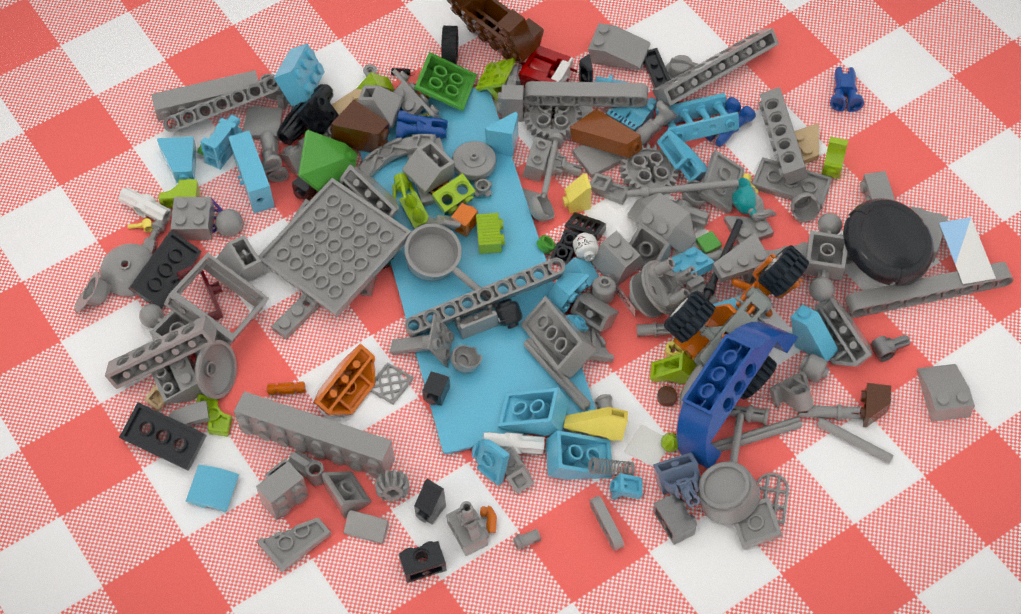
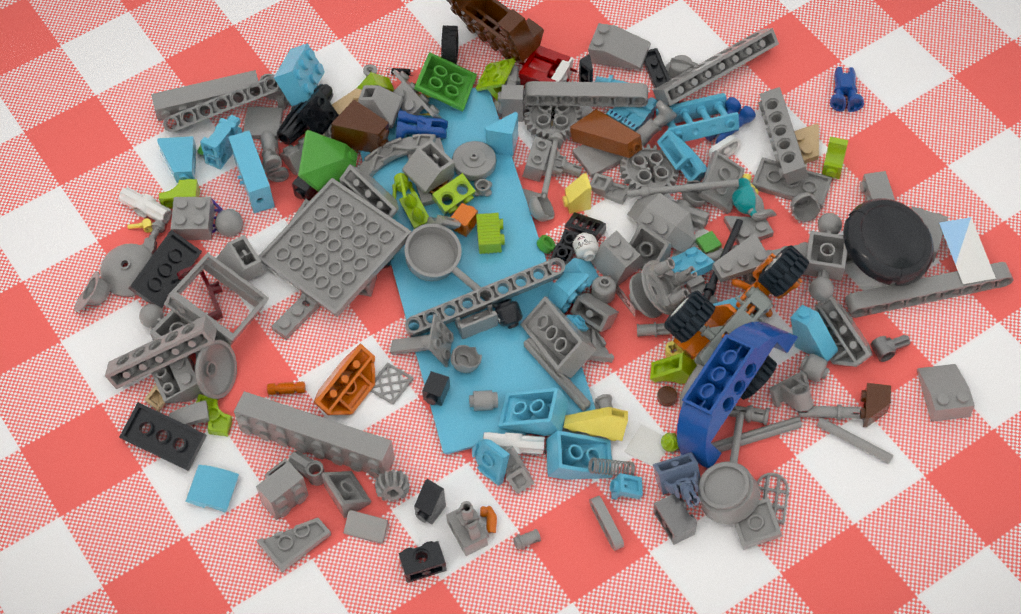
none -> light grey brick [469,390,498,411]
none -> white plate [708,135,741,159]

